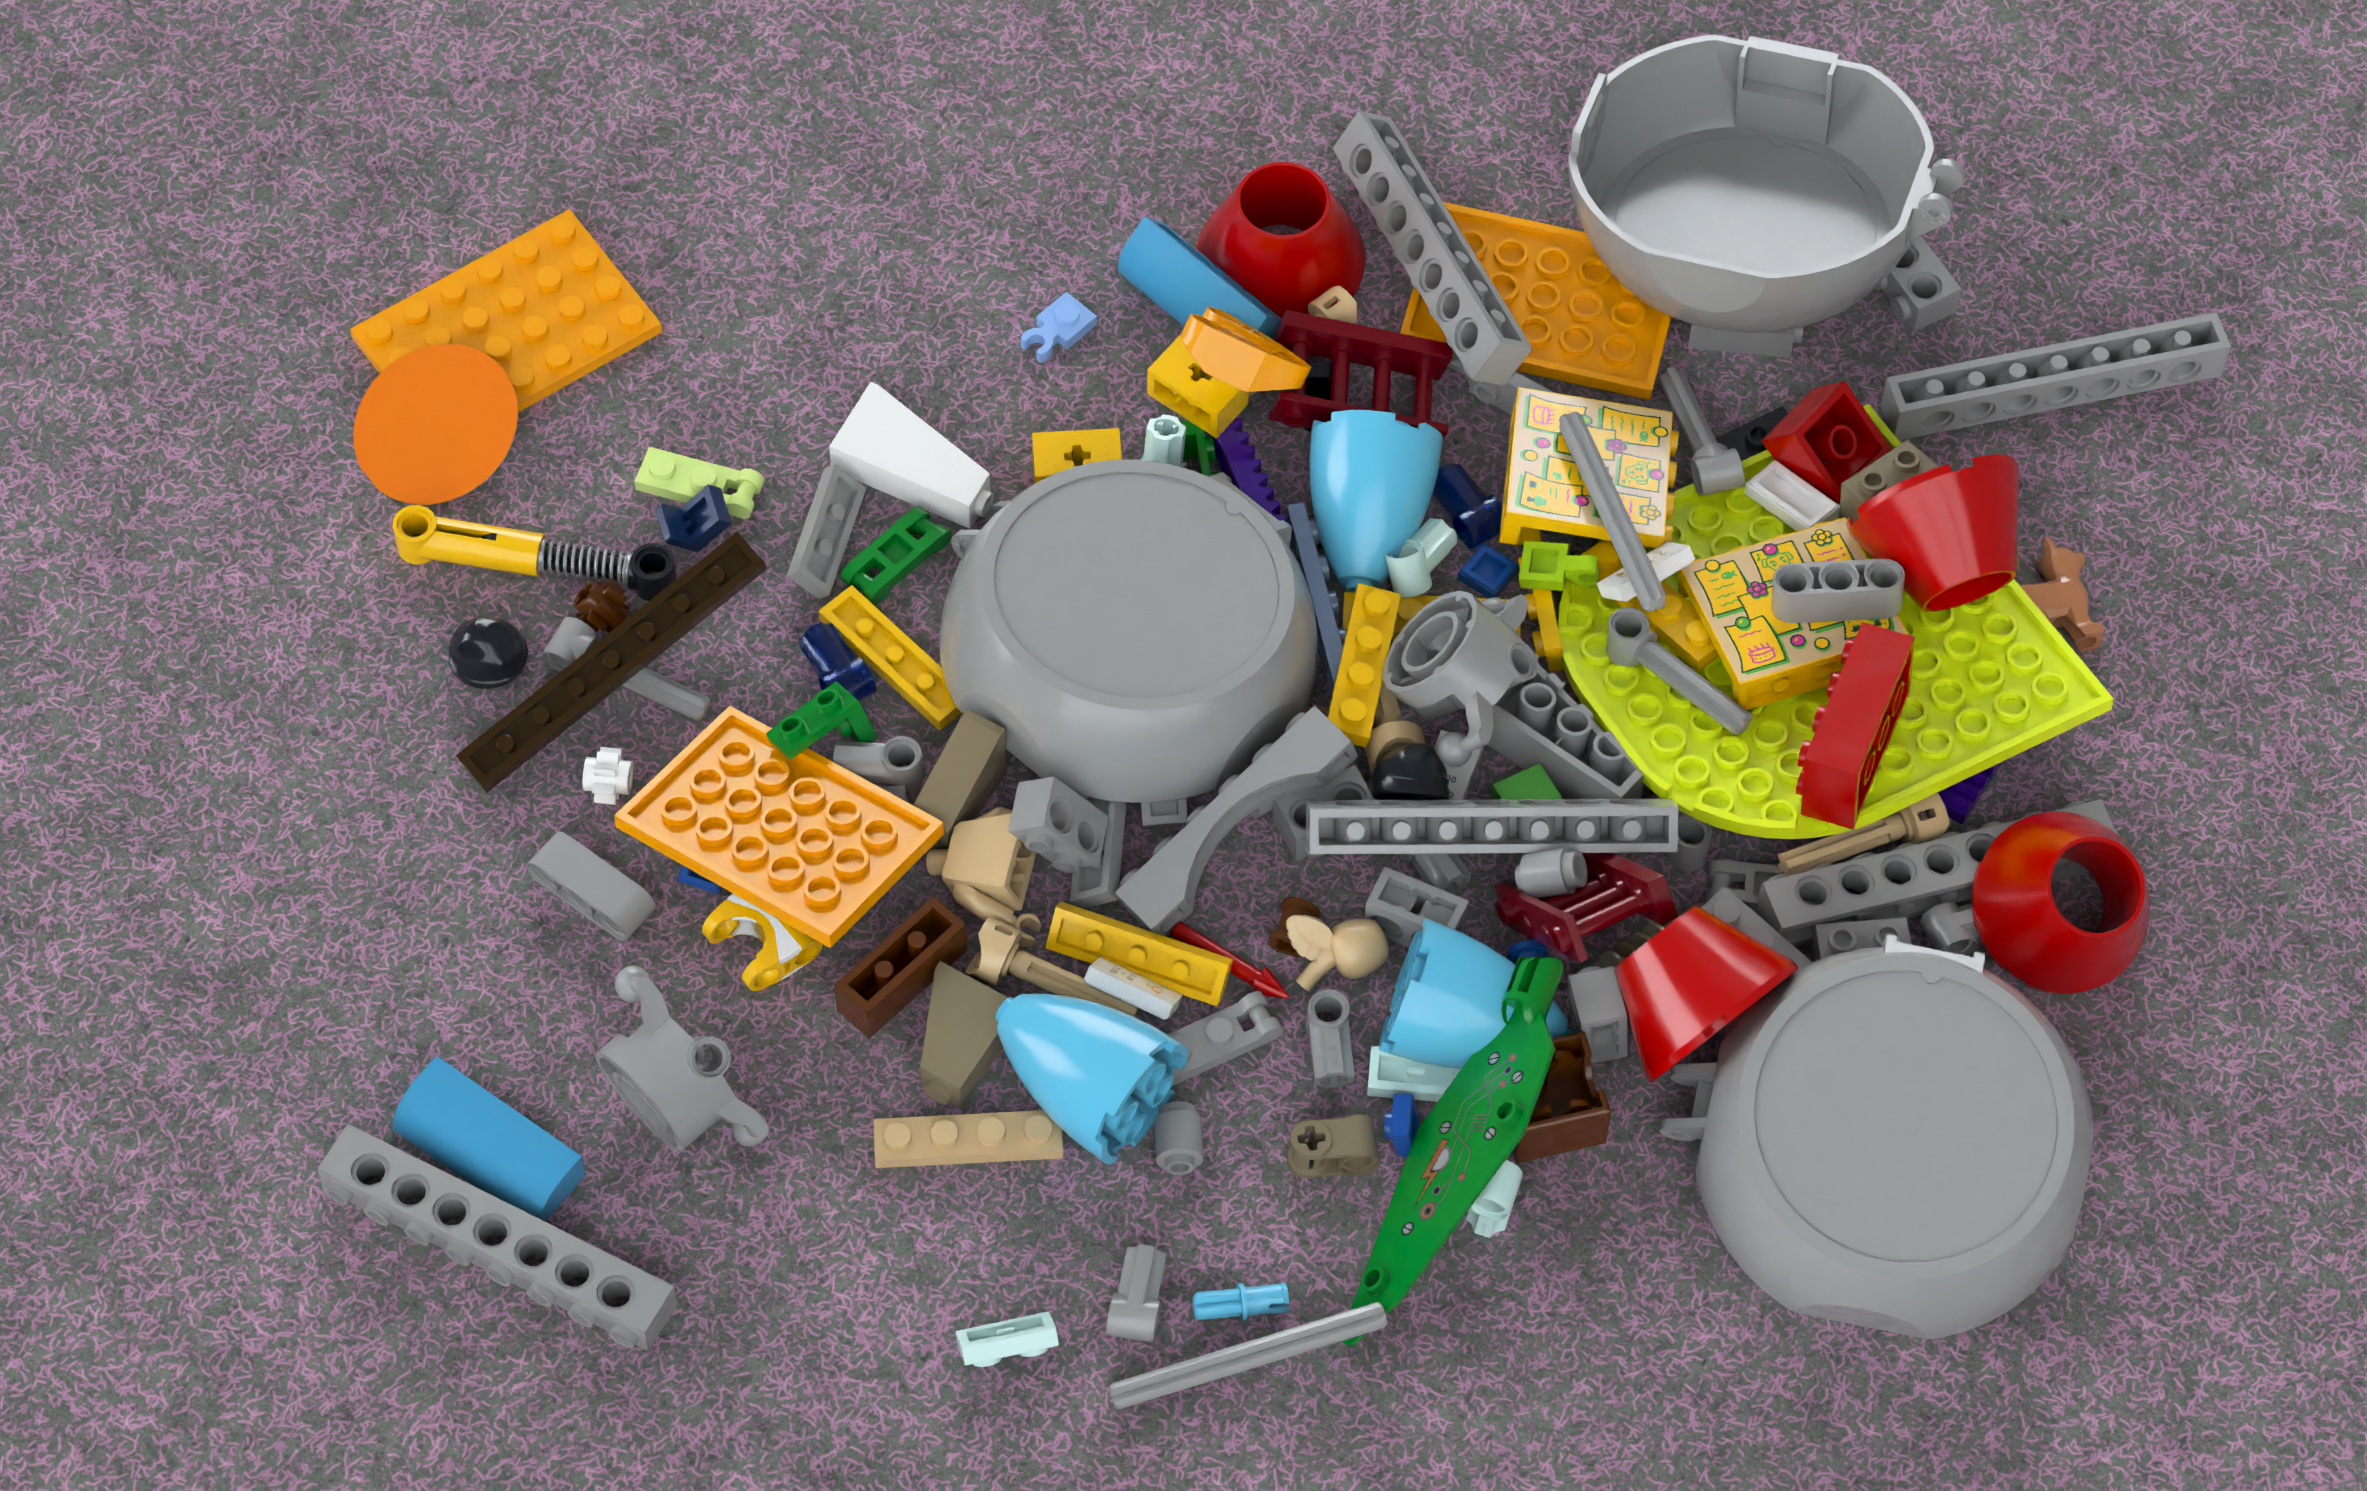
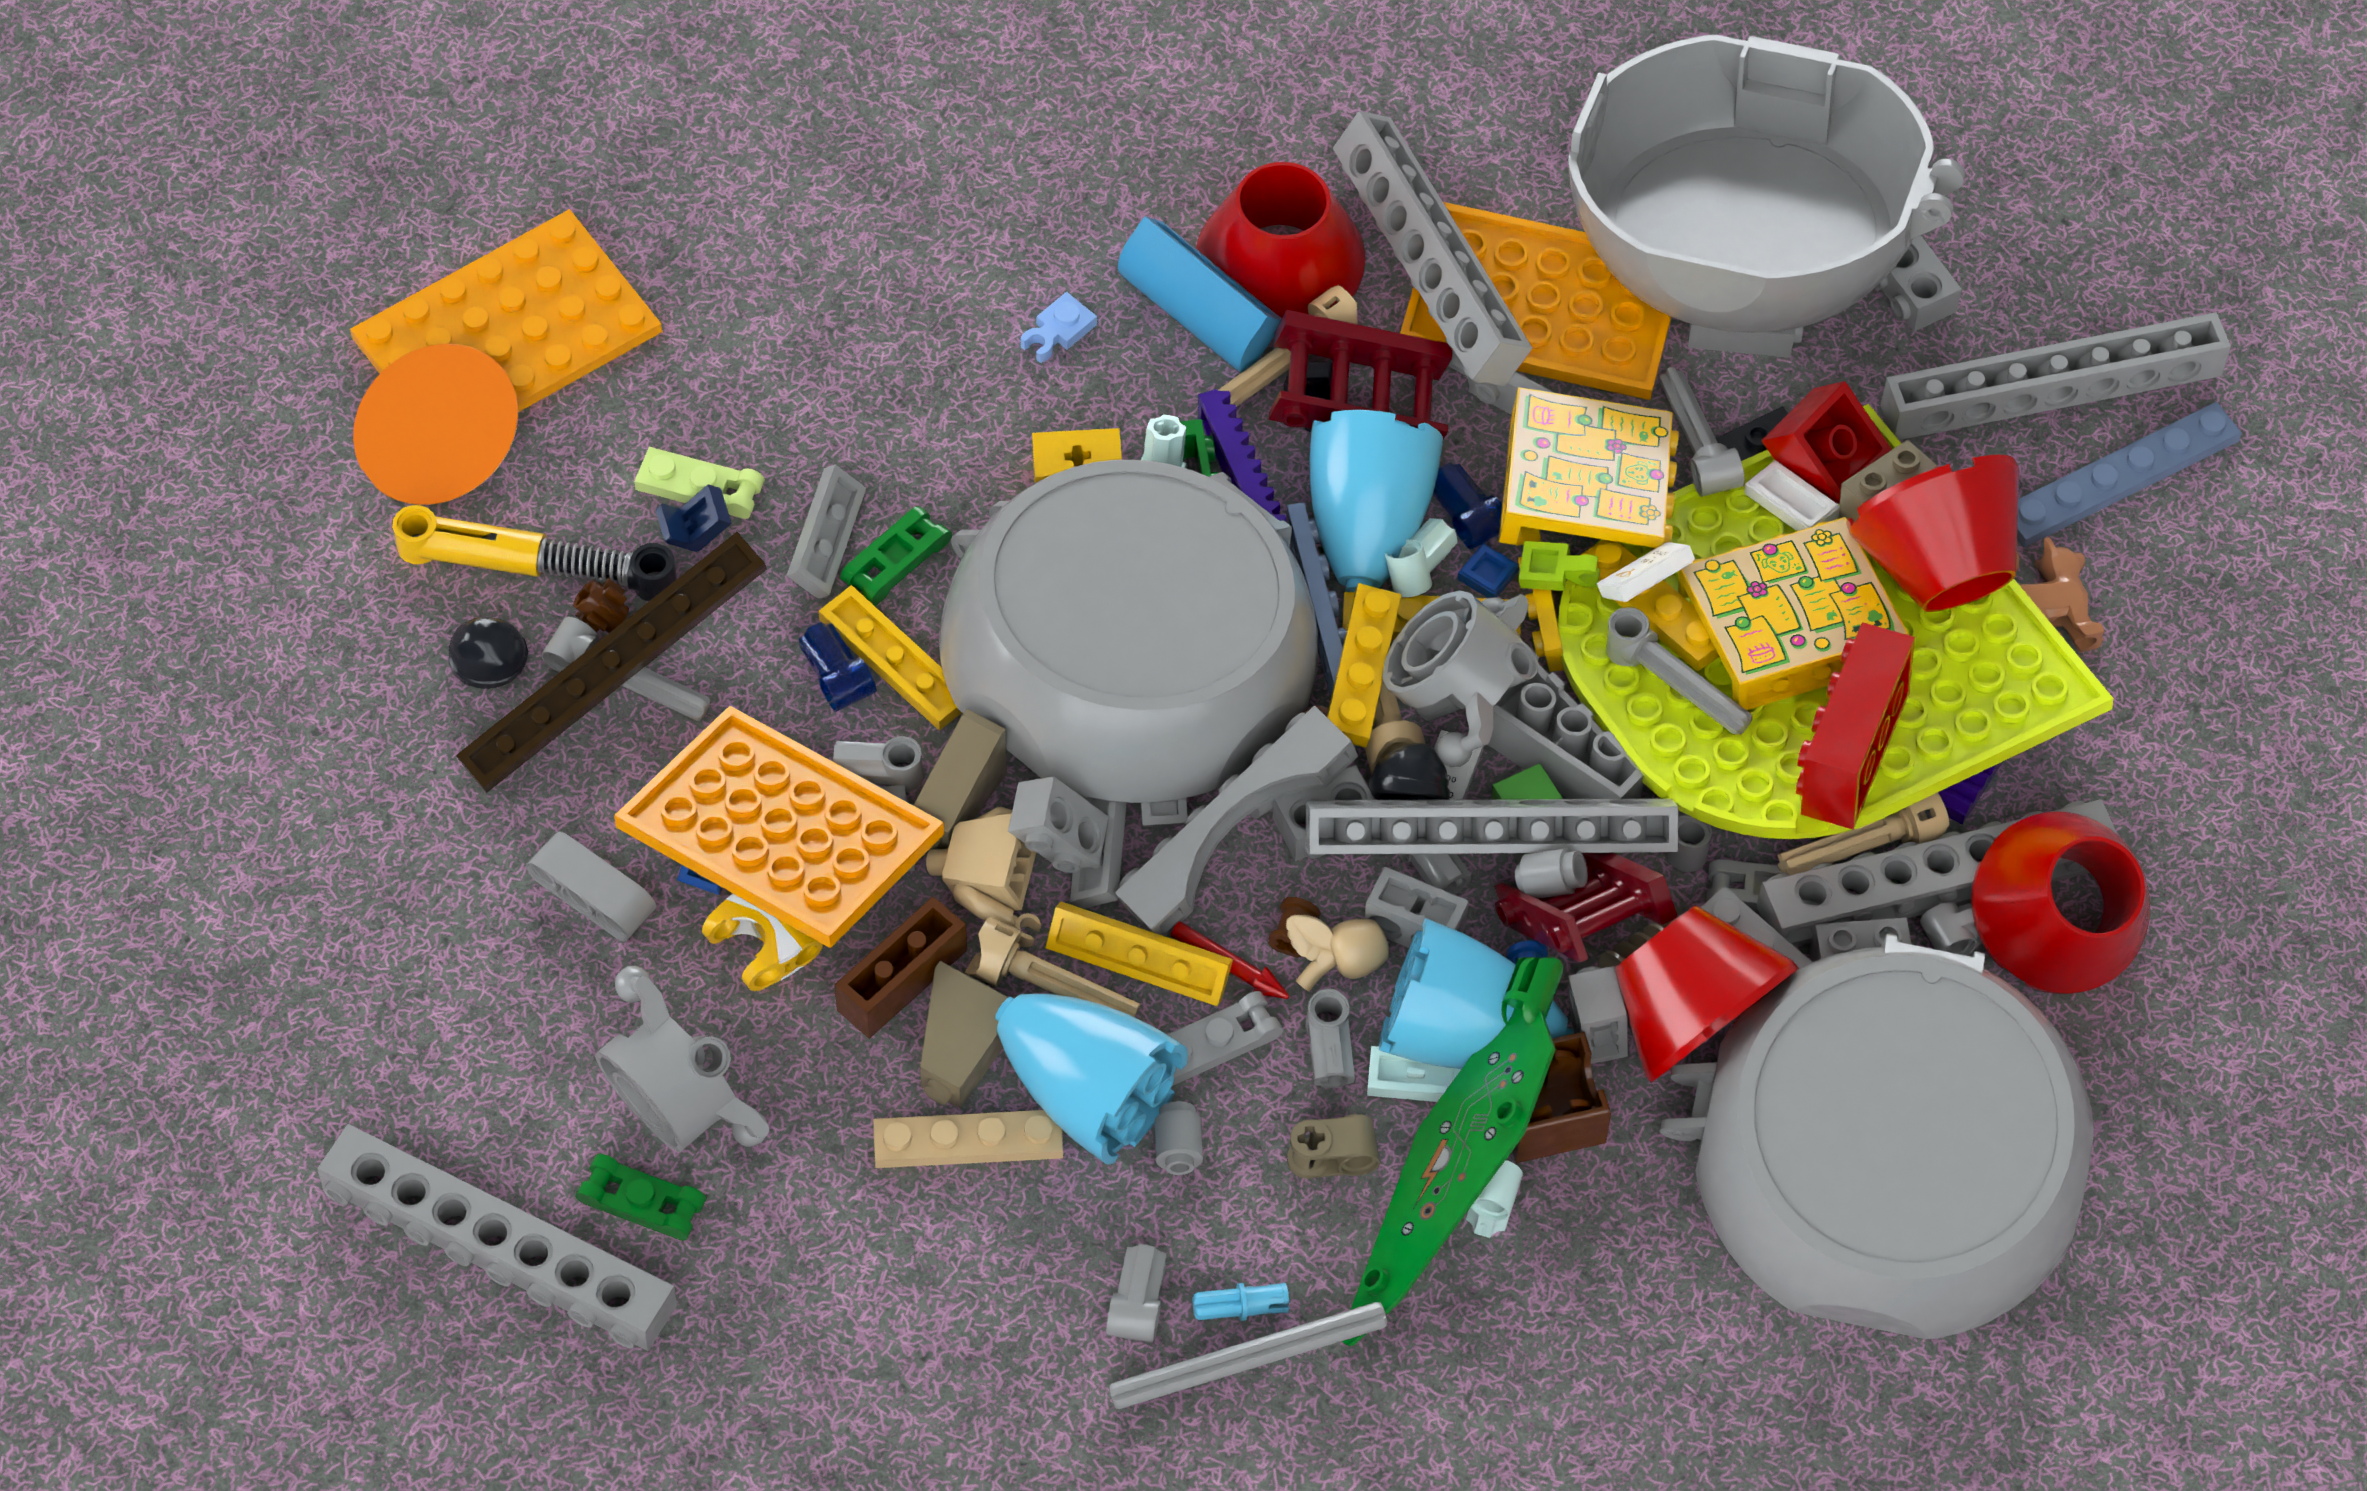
dark azure brick [392,1056,586,1222] -> none
white gear [582,747,633,805] -> none
green bracket [766,682,878,759] -> none
white slope [829,382,994,529] -> none
light aqua plate [955,1311,1059,1367] -> none
white tile [1084,957,1183,1020] -> none
yellow brick [1147,335,1249,438] -> none
light orange connector [1181,306,1311,392] -> none
blue plate [1384,1094,1421,1157] -> none
light grey axle [1559,411,1666,612] -> none
light grey beam [1772,558,1905,623] -> none
none -> green plate [575,1154,707,1241]
none -> sand blue plate [2017,401,2242,548]

